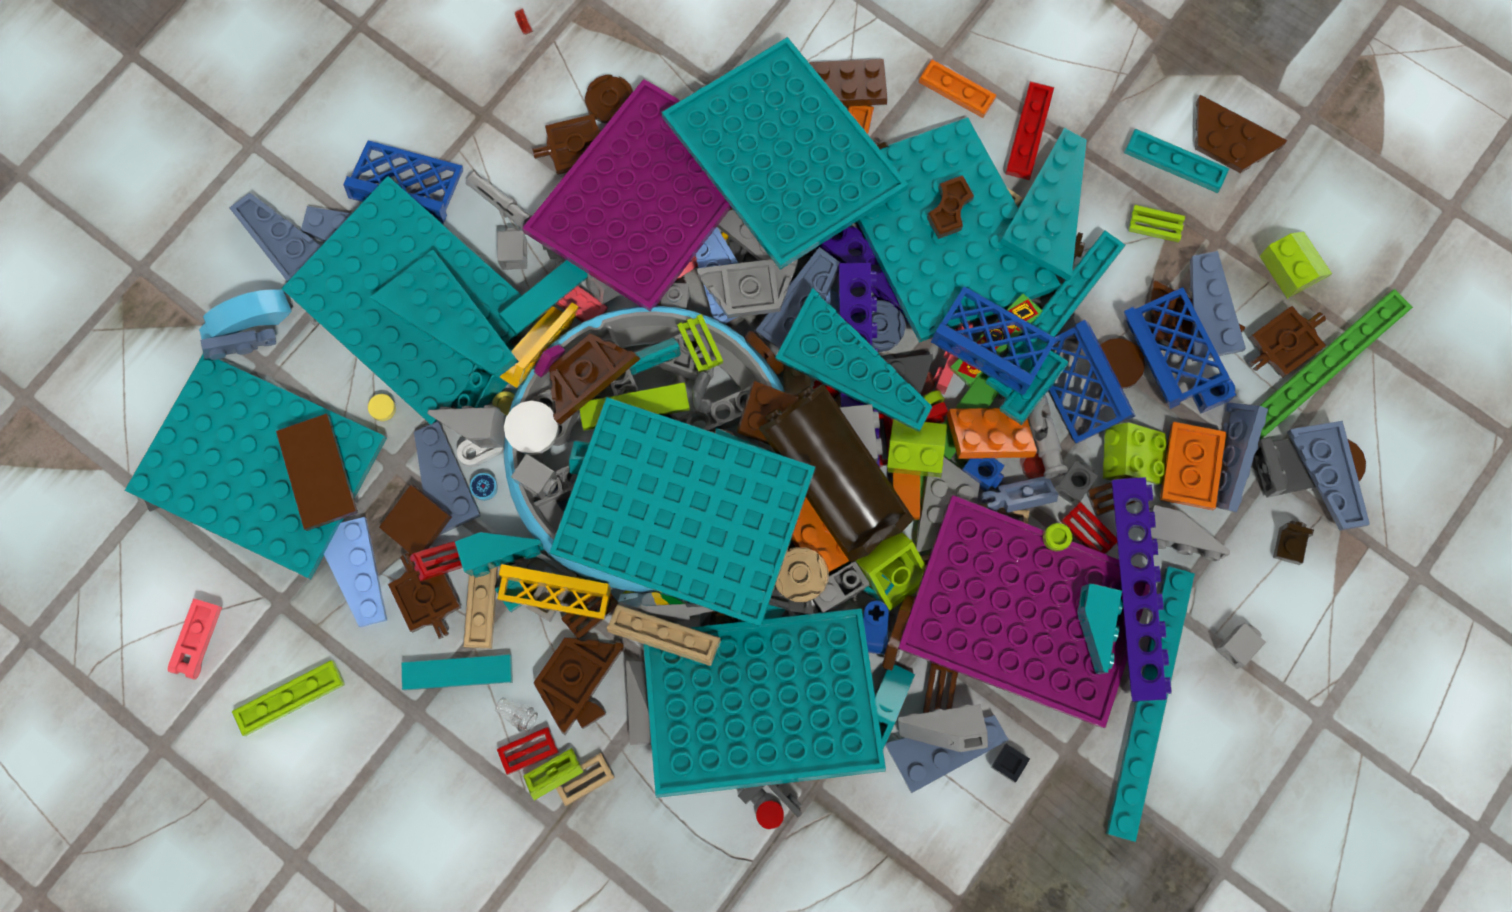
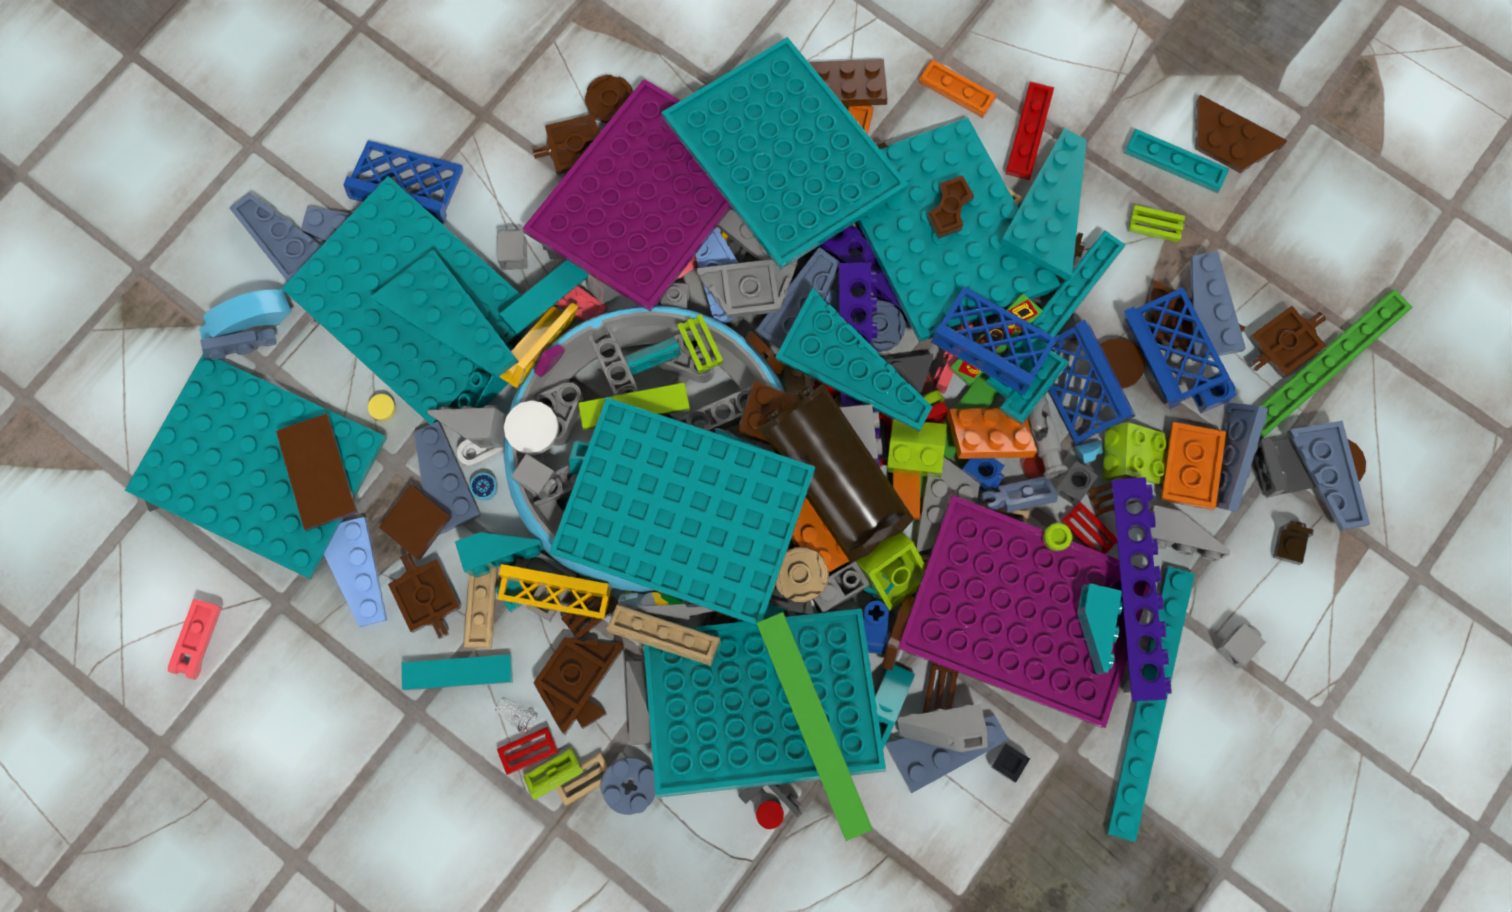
lime tile [232,660,345,736] -> none
red tile [409,540,463,581] -> none
light grey pin [466,172,532,229] -> none
light yellow tile [492,391,515,416] -> none
clear red tile [514,8,533,35] -> none
reddish brown wing [549,333,640,425] -> none
dark grey arm [692,372,712,413] -> none
lime slope [1259,231,1332,299] -> none
none -> sand blue plate [600,757,655,815]
none -> bright green tile [756,612,873,841]
none -> medium azure tile [1075,440,1103,463]

